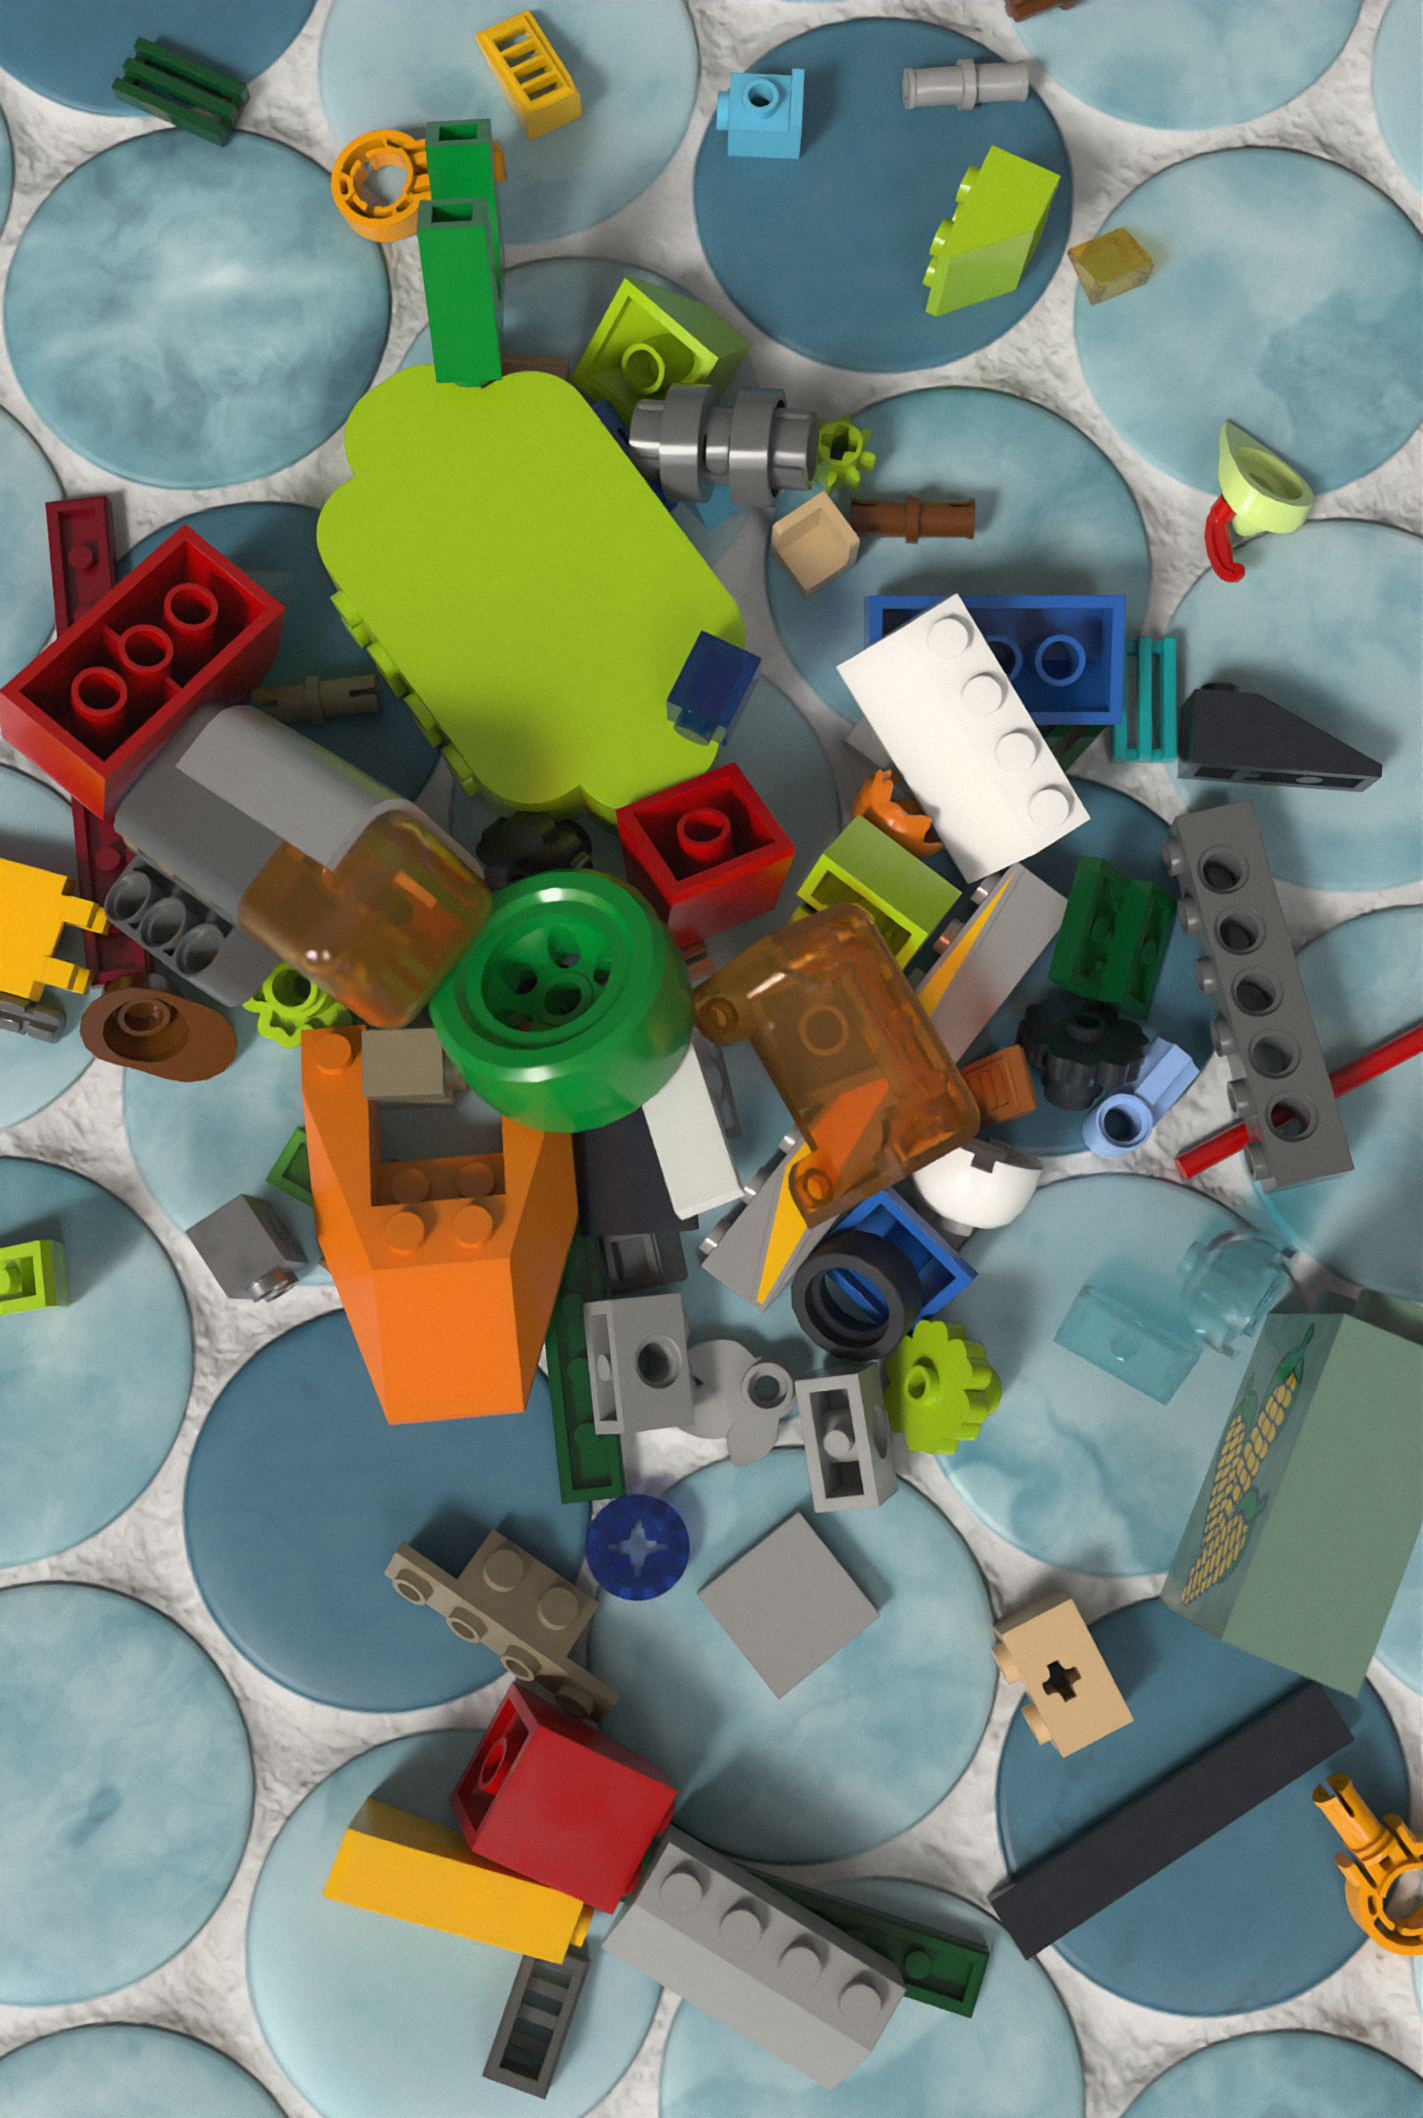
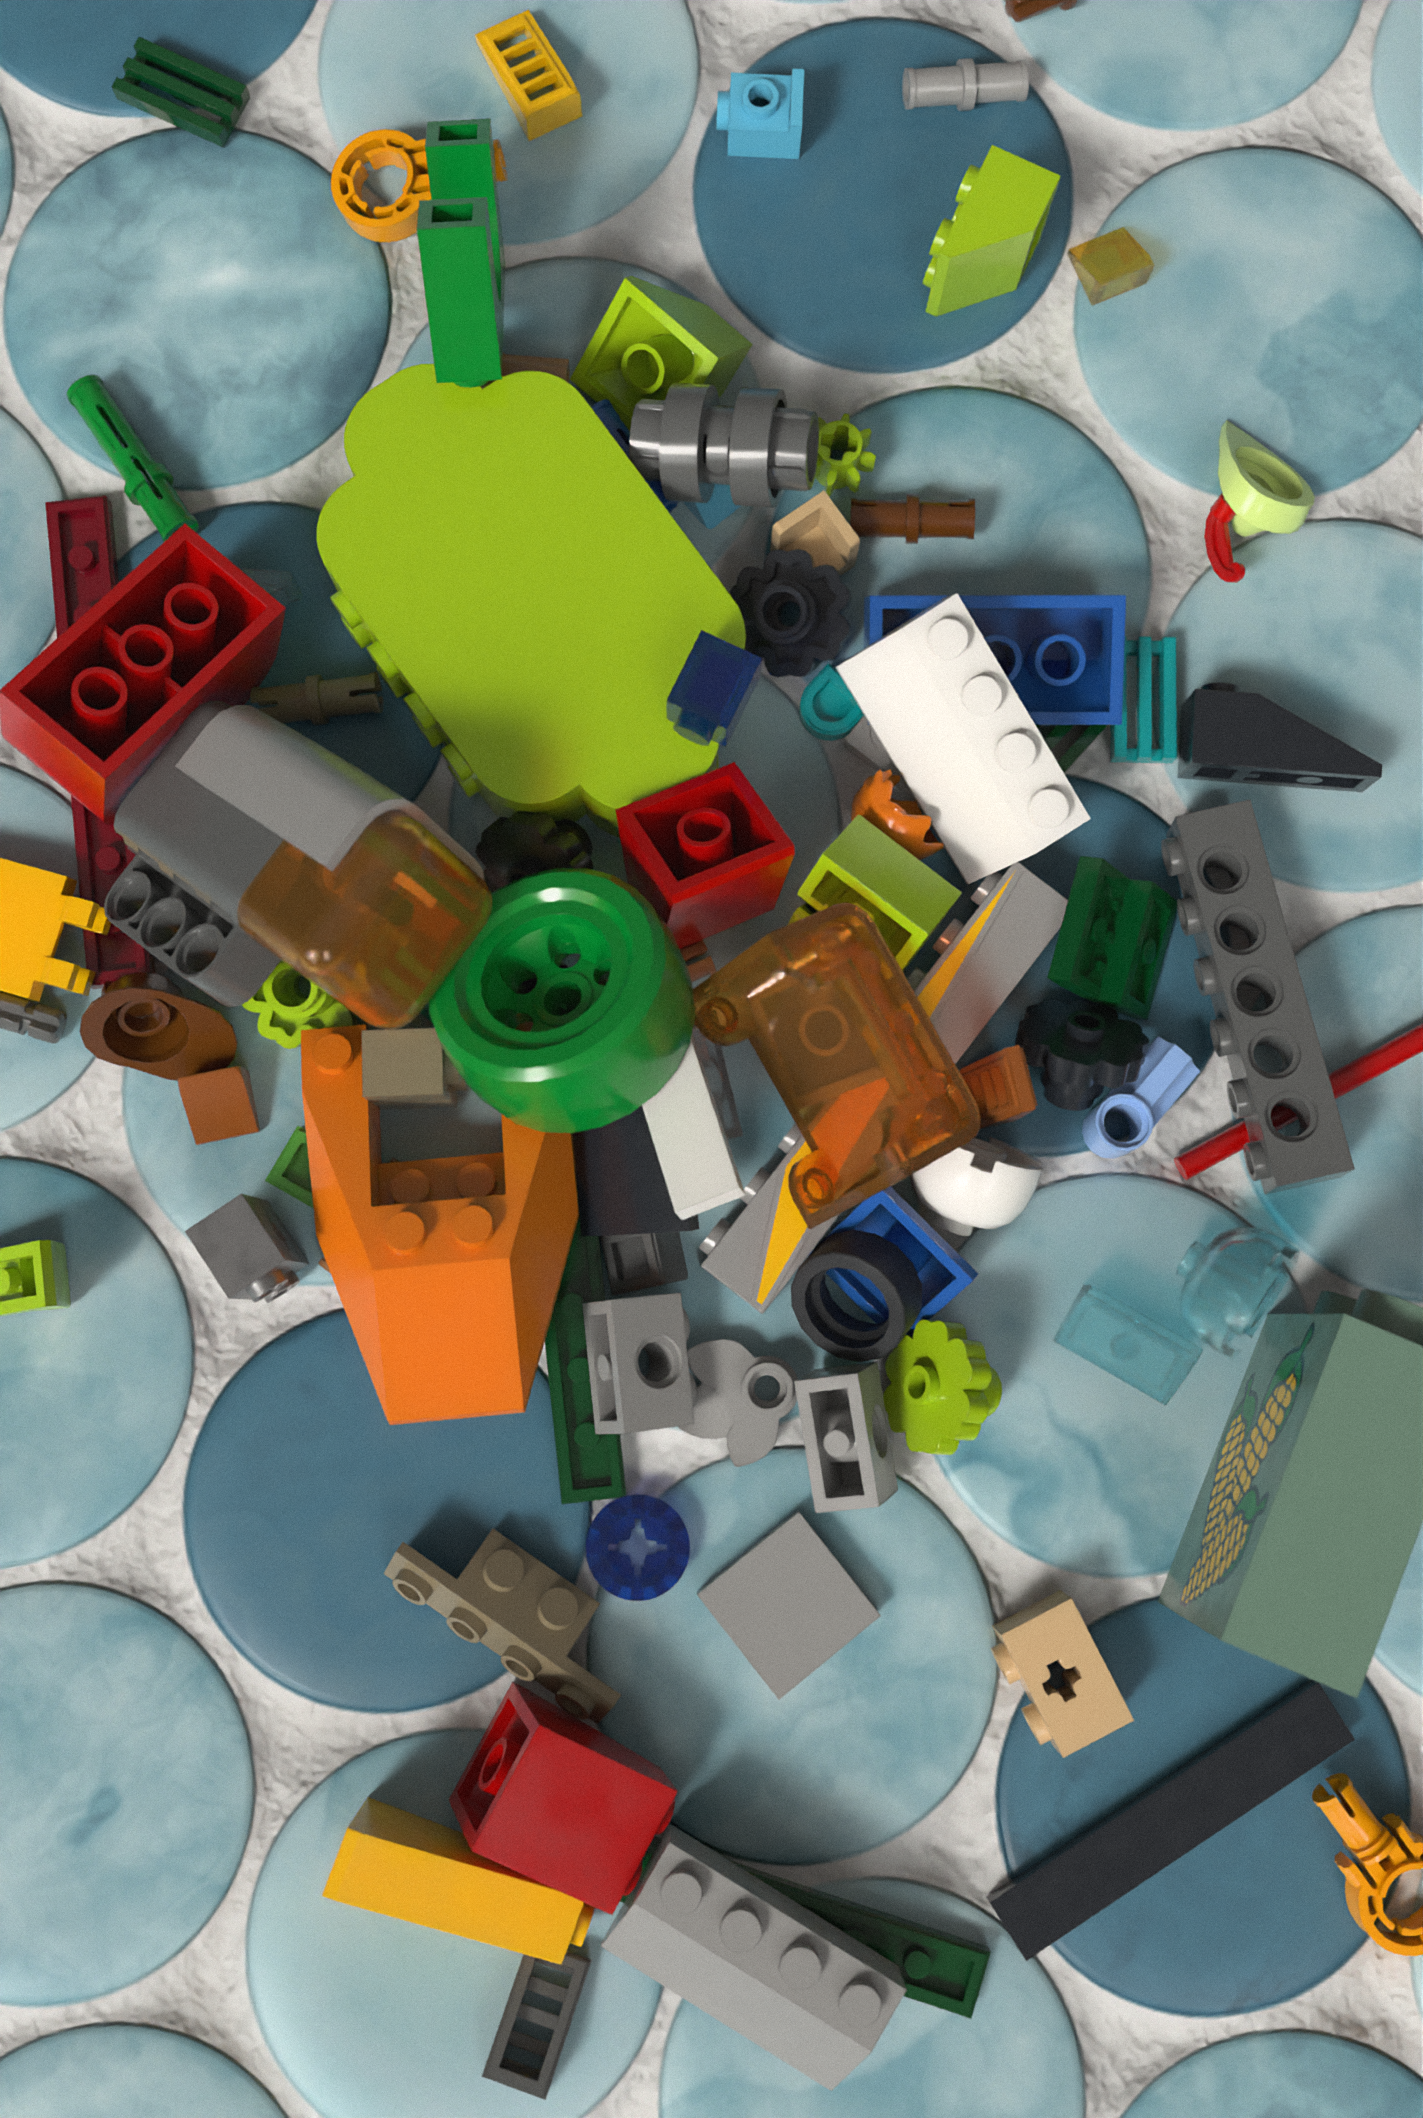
none -> green pin [66,375,199,542]
none -> dark orange slope [177,1066,260,1145]
none -> black plant [729,549,852,677]
none -> teal tile [799,662,864,741]

